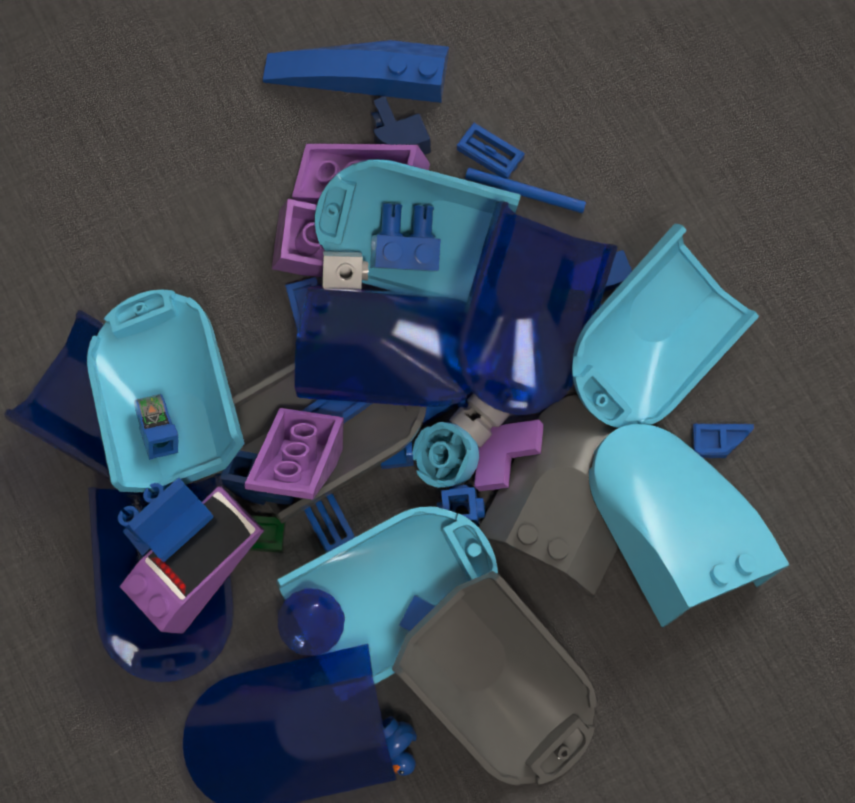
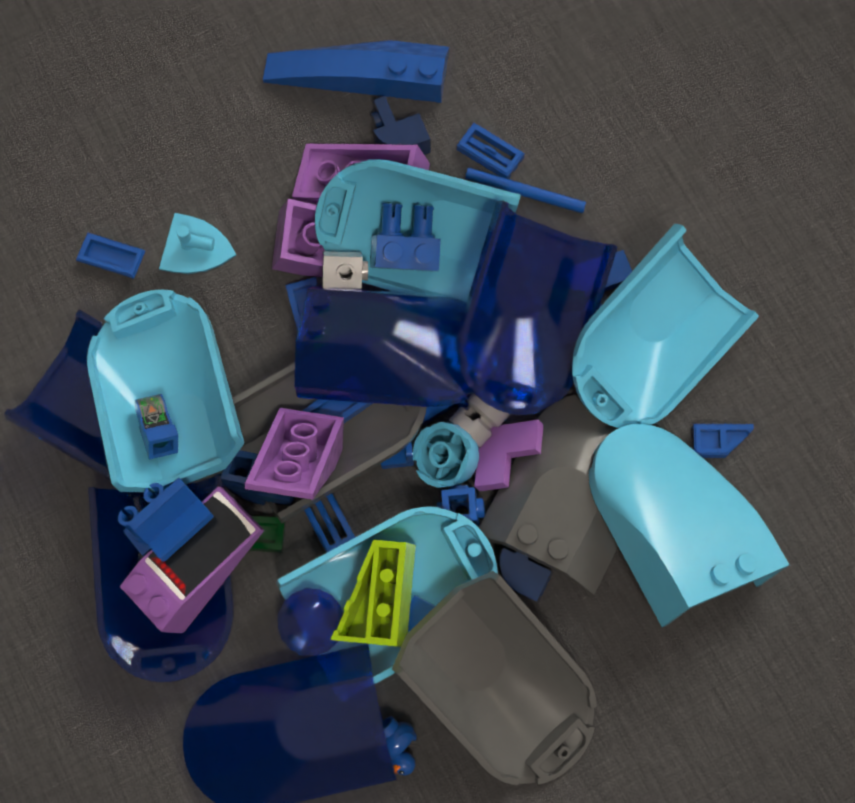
none -> blue tile [76,233,146,279]
none -> medium azure shield [159,213,236,274]
none -> lime wedge [330,540,416,647]
none -> dark blue brick [500,548,553,603]

